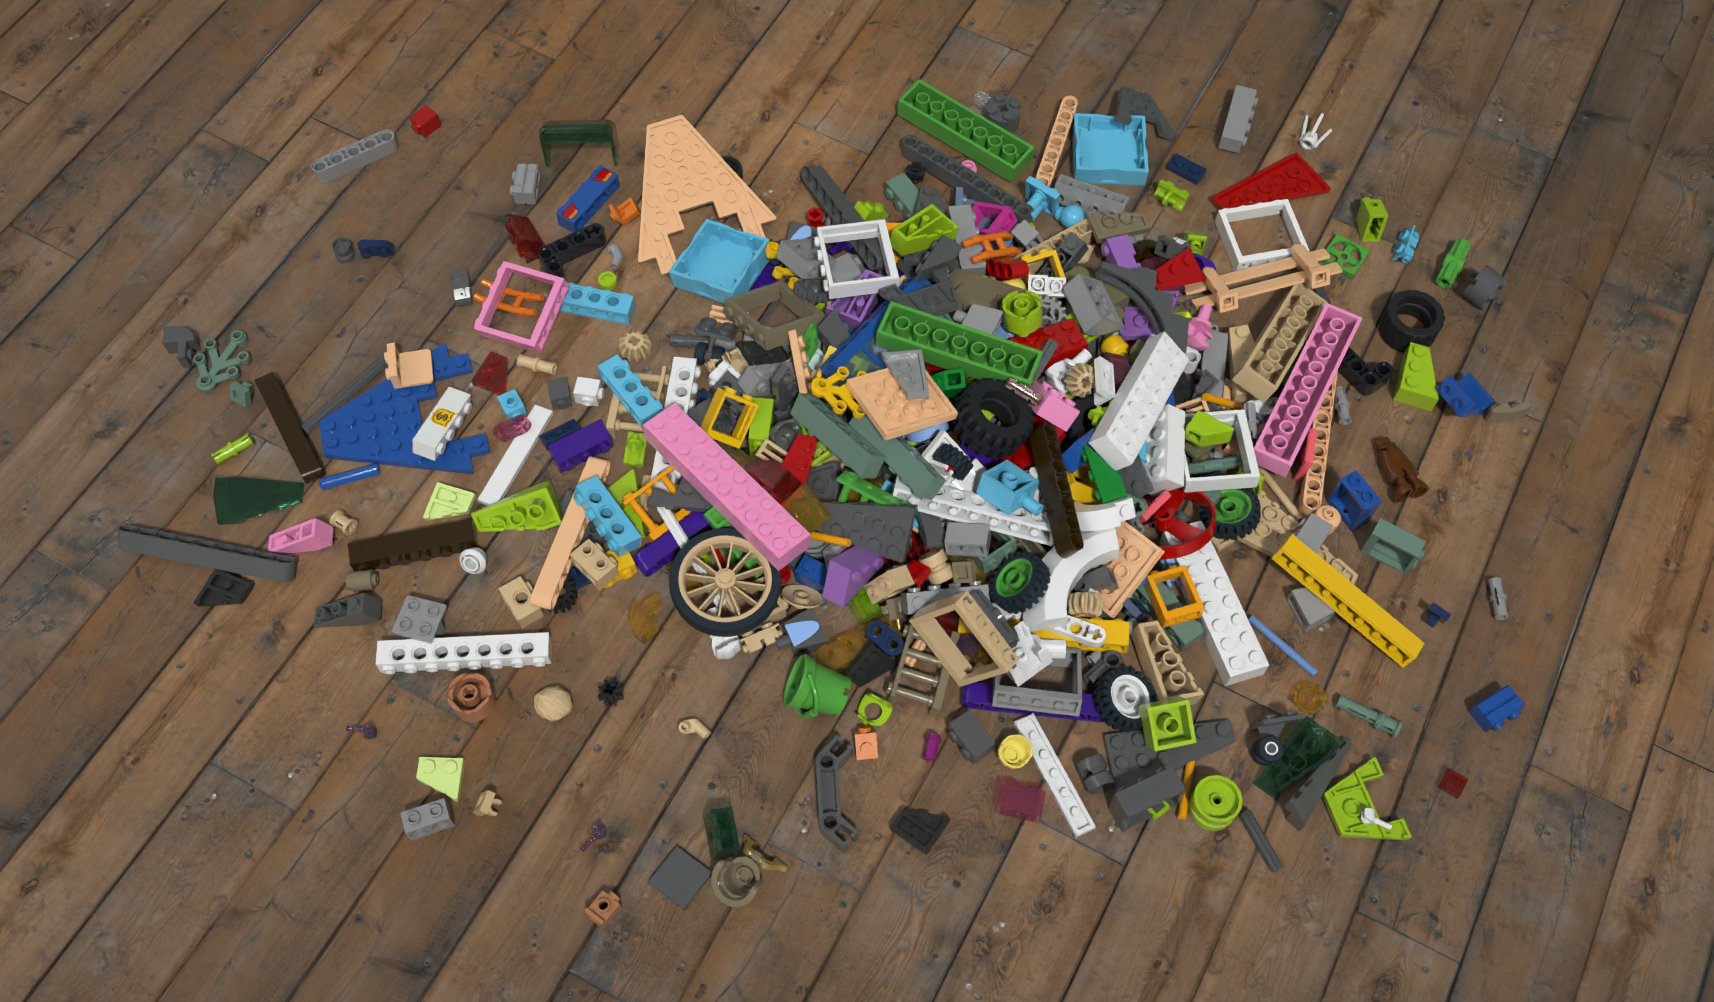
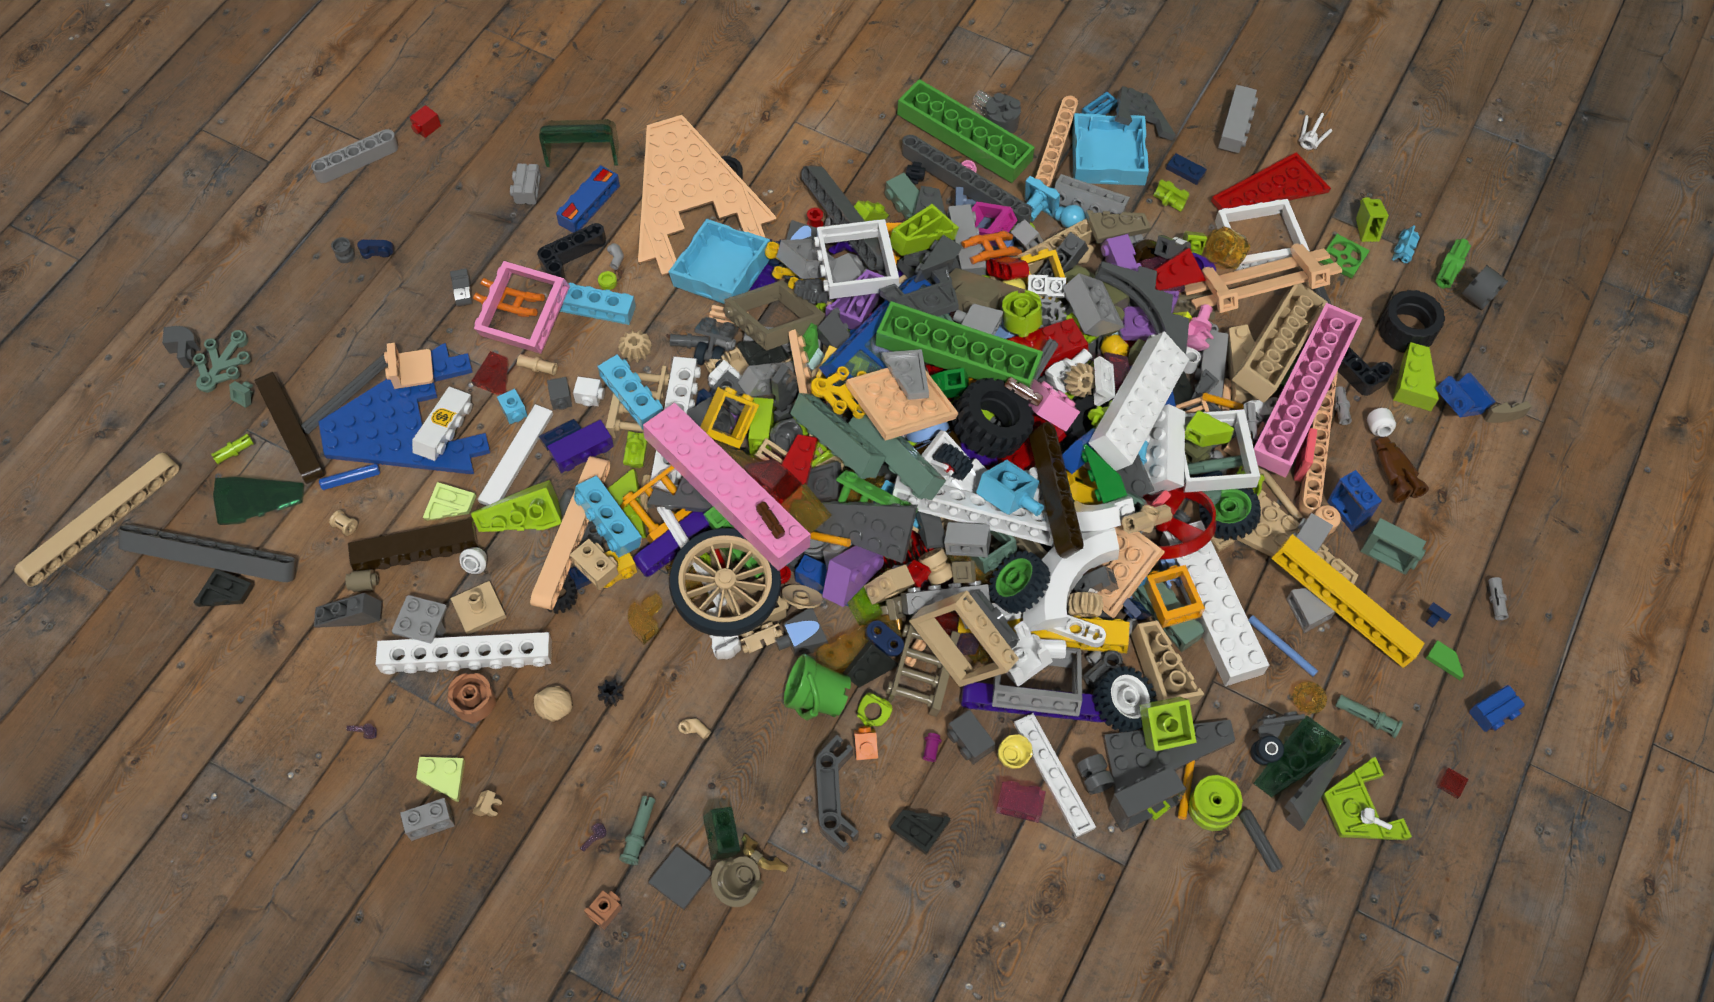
bright pink slope [268,518,333,554] -> none
clear pink beam [493,414,531,442] -> none
tan brick [498,576,544,629] -> none
clear red slope [504,214,545,263] -> none
orange bracket [608,197,641,225] -> none
none -> tan beam [14,453,180,587]
none -> tan tile [451,581,506,635]
none -> sand green pin [619,796,656,865]
none -> reddish brown axle [756,502,785,539]
none -> dark azure tile [1081,92,1118,115]
none -> tan piece [1121,504,1173,534]
none -> clear yellow brick [1205,226,1250,269]
none -> white head [1367,408,1396,437]
none -> bright green tile [1425,640,1464,680]

